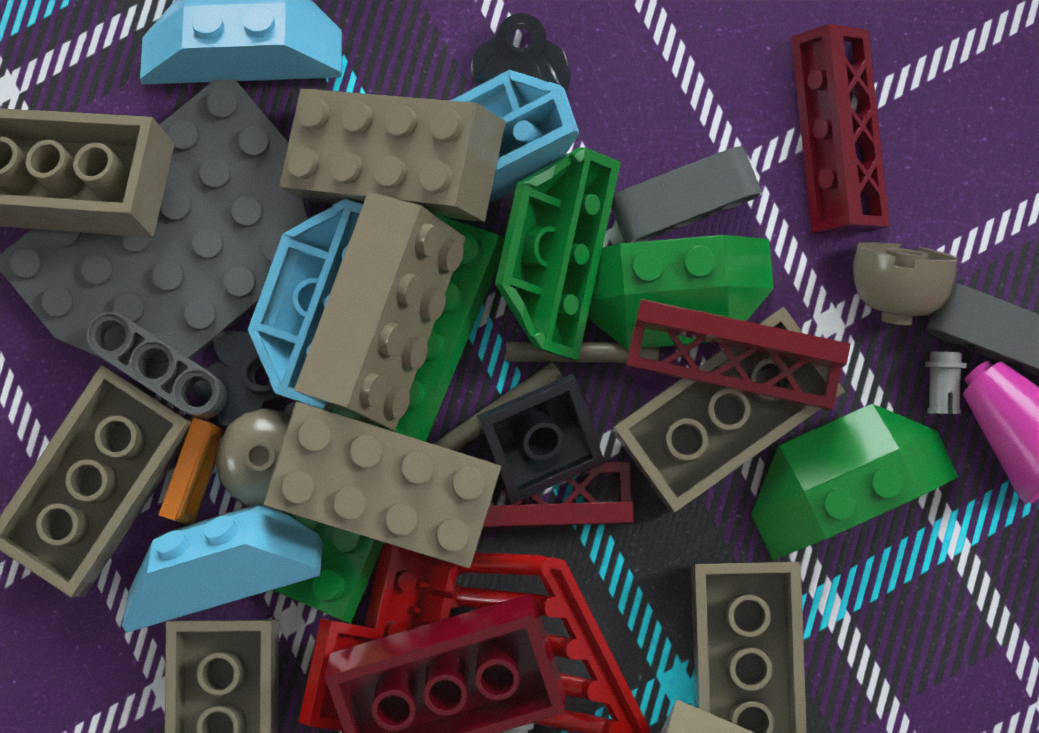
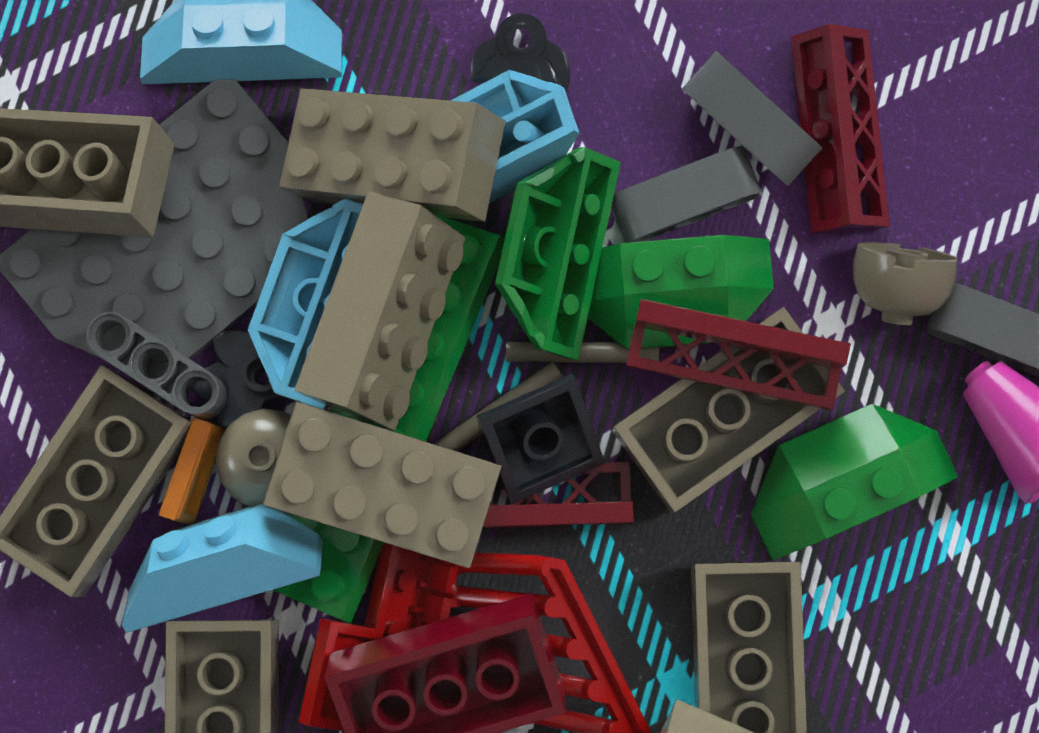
light grey pin [925,352,967,414] -> none
none -> dark grey beam [682,51,823,186]

